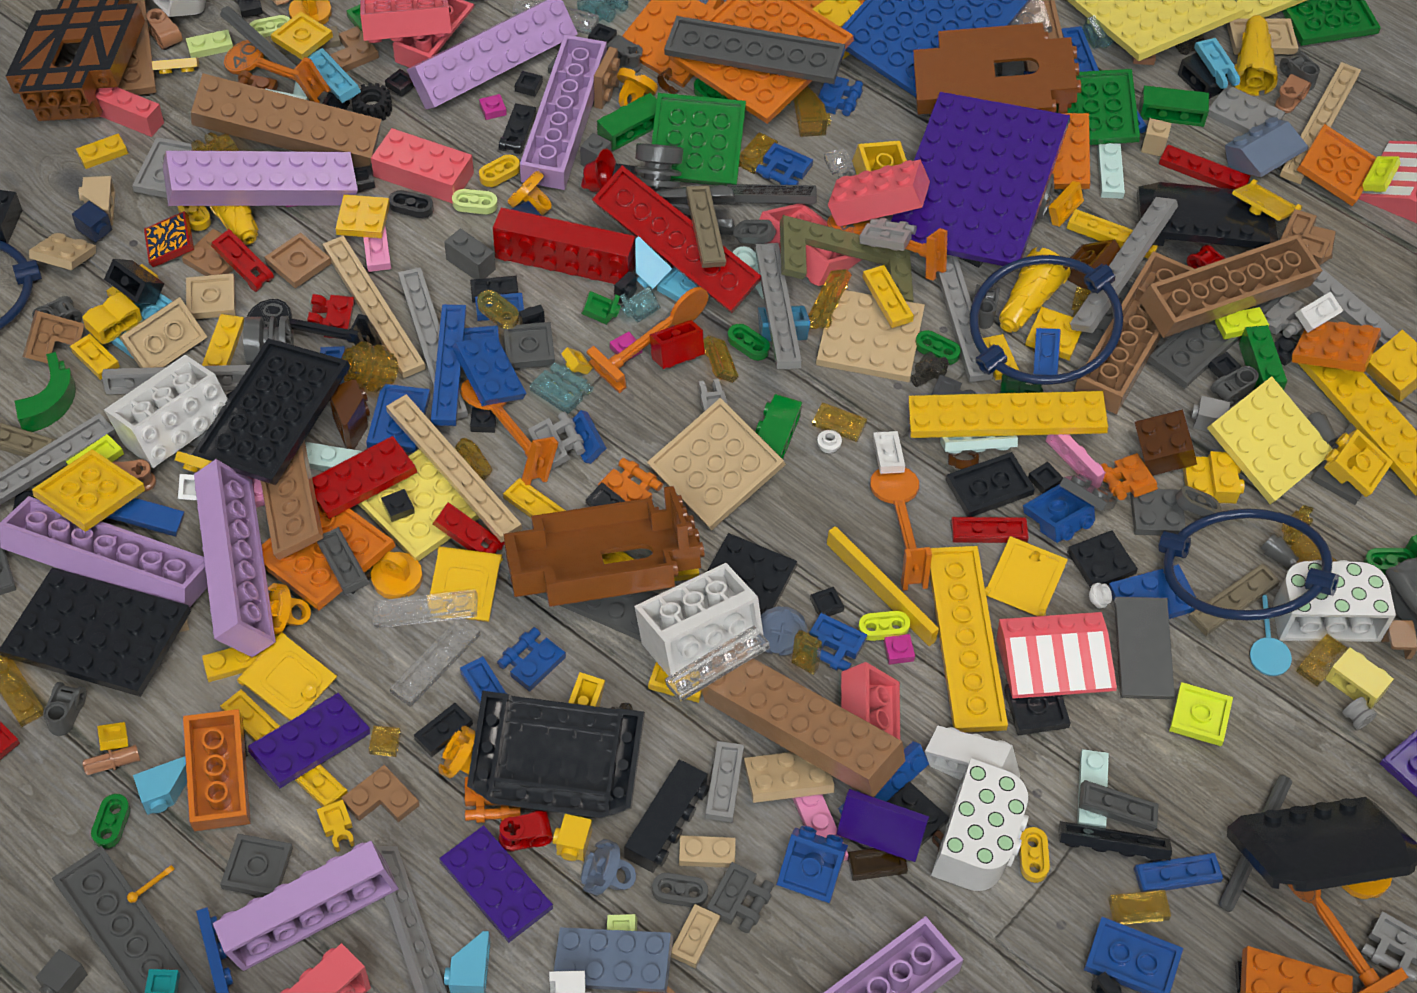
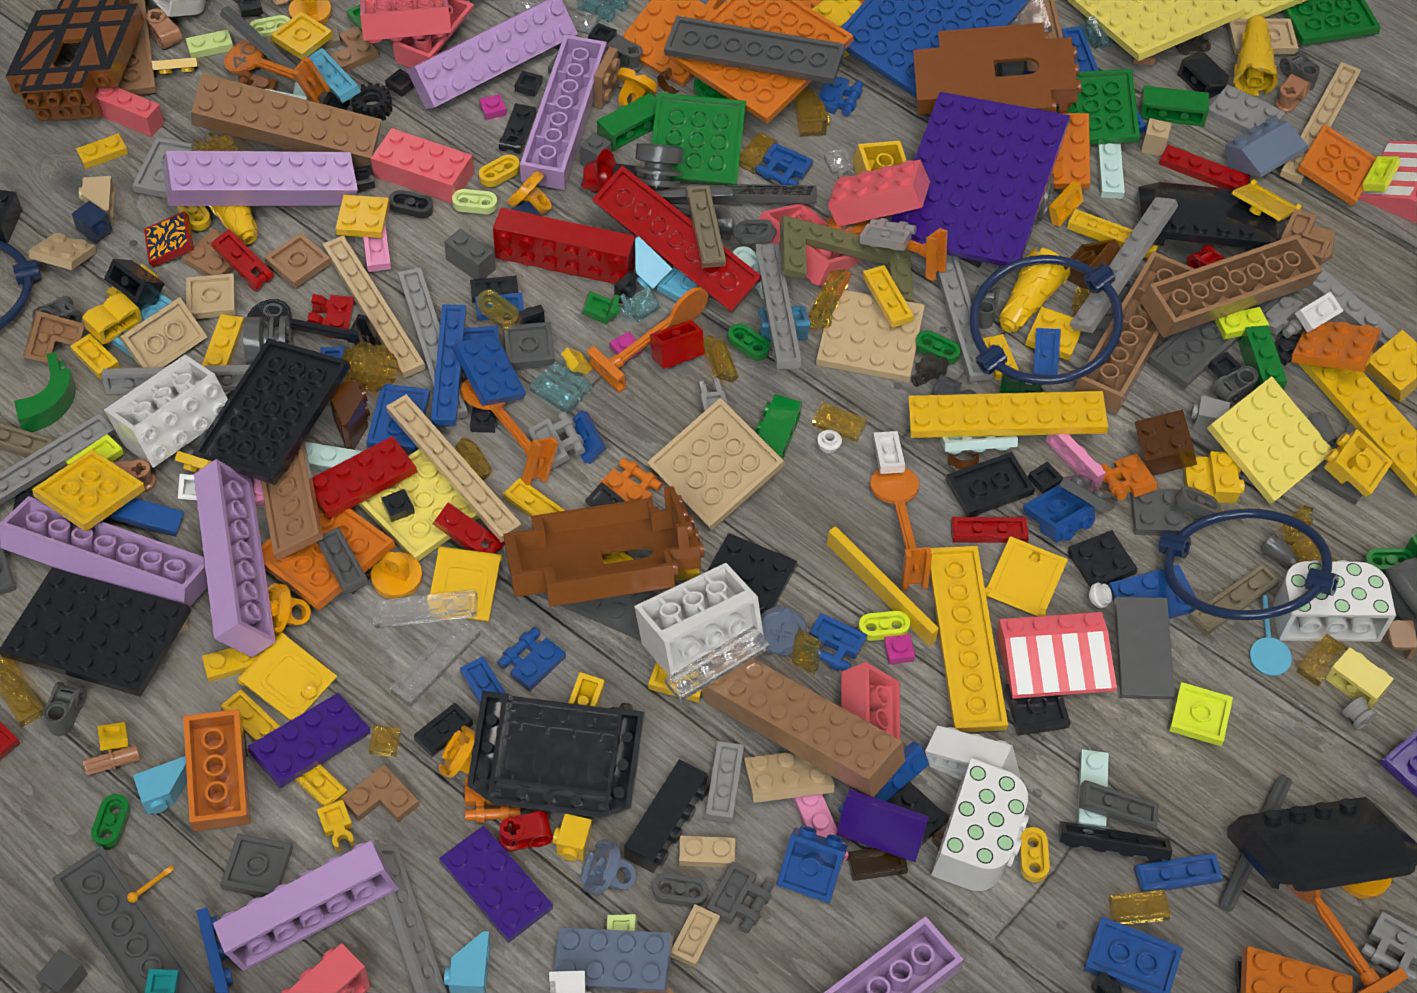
black tile [810,587,844,616] -> none
medium azure hinge [1194,38,1240,89] -> none

